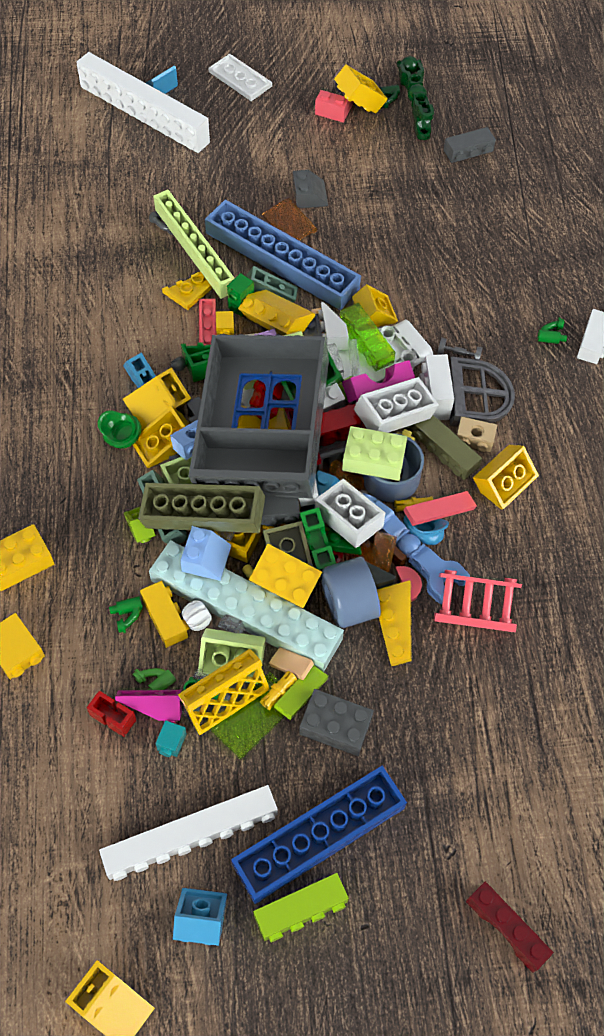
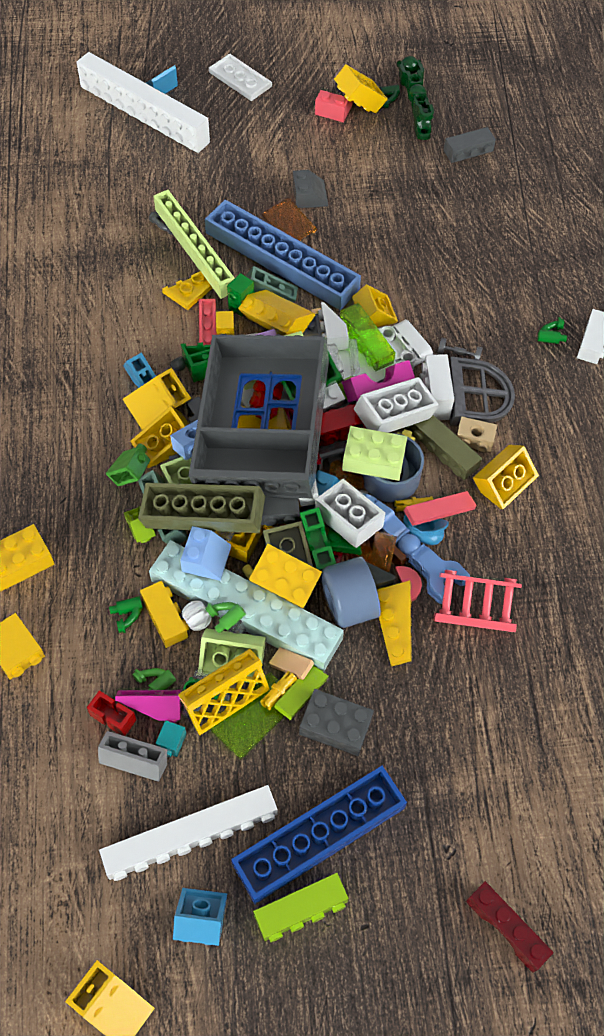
green piece [97,410,142,449] -> none
none -> light grey brick [98,731,167,782]
none -> bright green torso [105,444,150,486]
none -> bright green plant [205,602,246,633]

